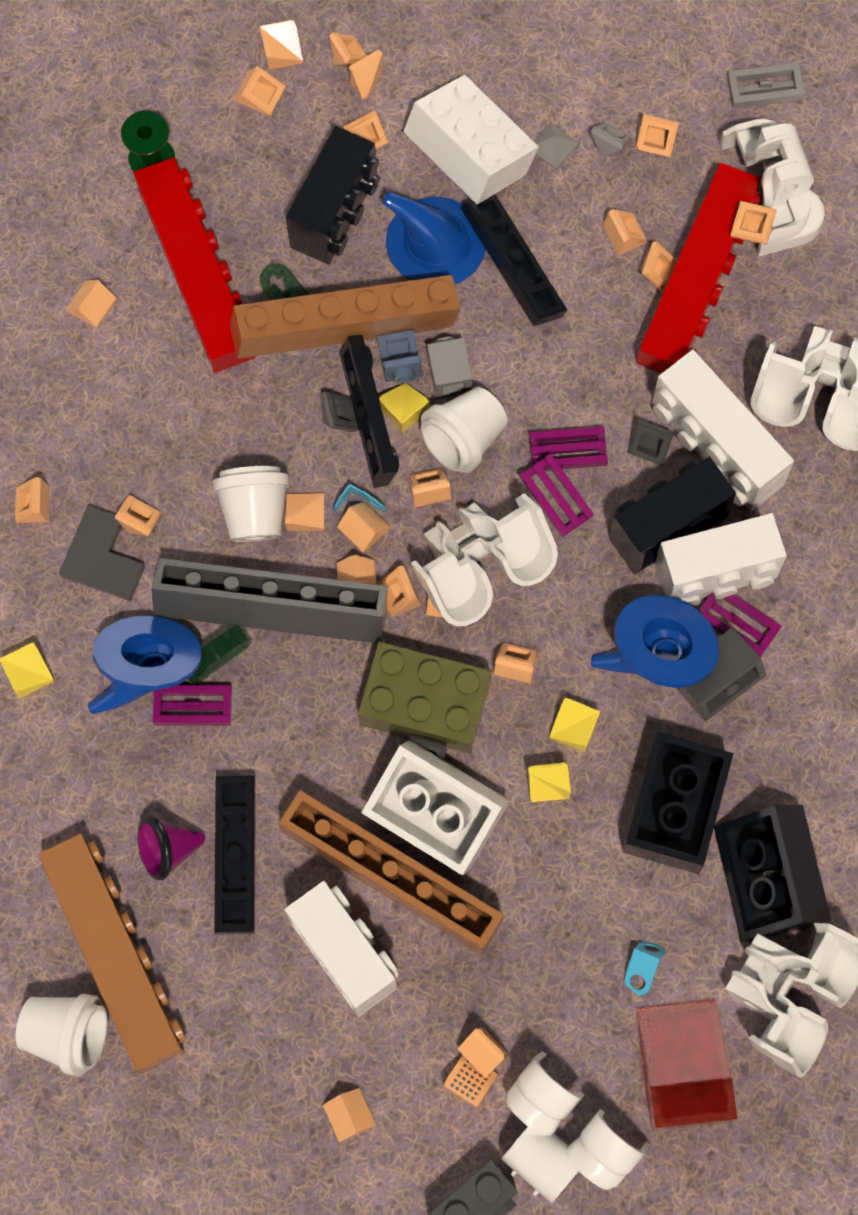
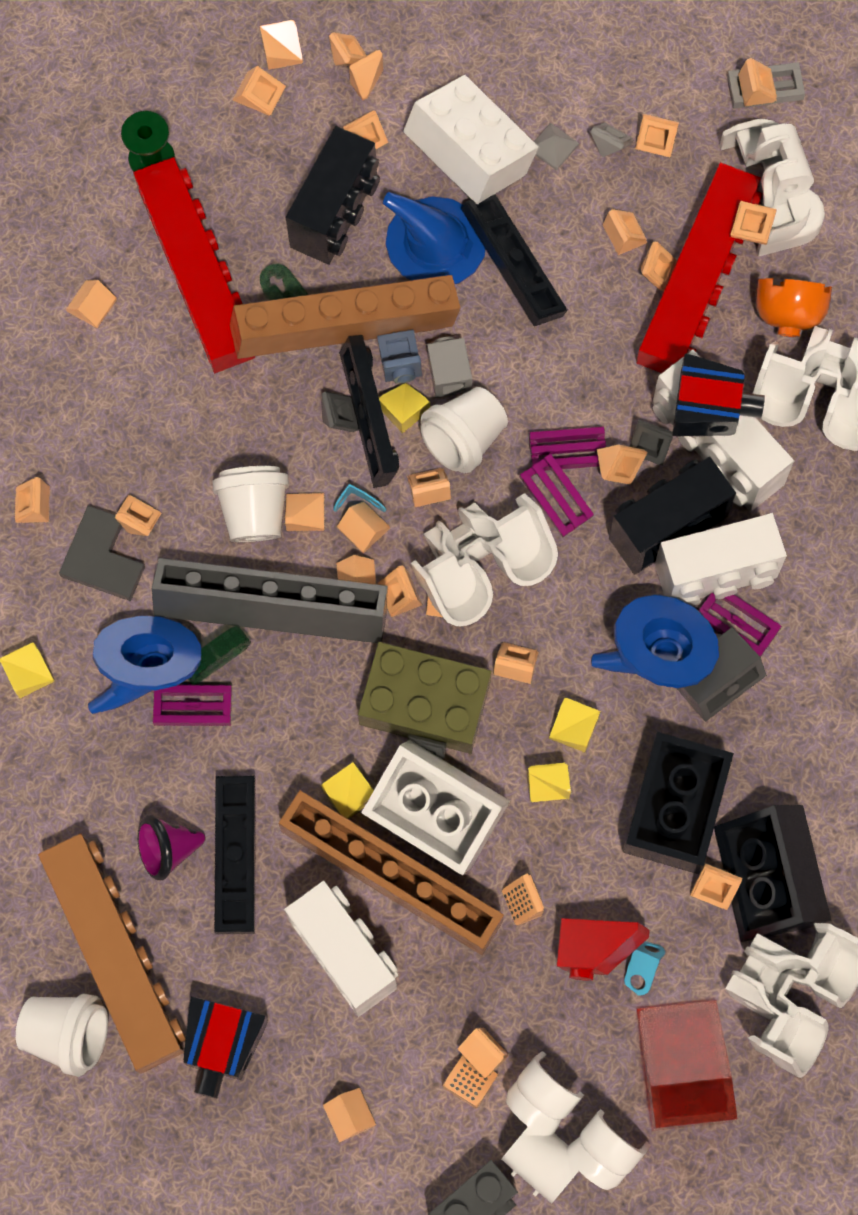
none -> torso [183,996,268,1099]
none -> light yellow slope [321,762,374,819]
none -> light nougat slope [502,874,544,925]
none -> red slope [557,918,650,981]
none -> light nougat slope [597,445,648,485]
none -> torso [672,354,765,436]
none -> light nougat slope [690,863,742,910]
none -> light nougat slope [738,58,777,106]
none -> orange cylinder [756,278,832,337]

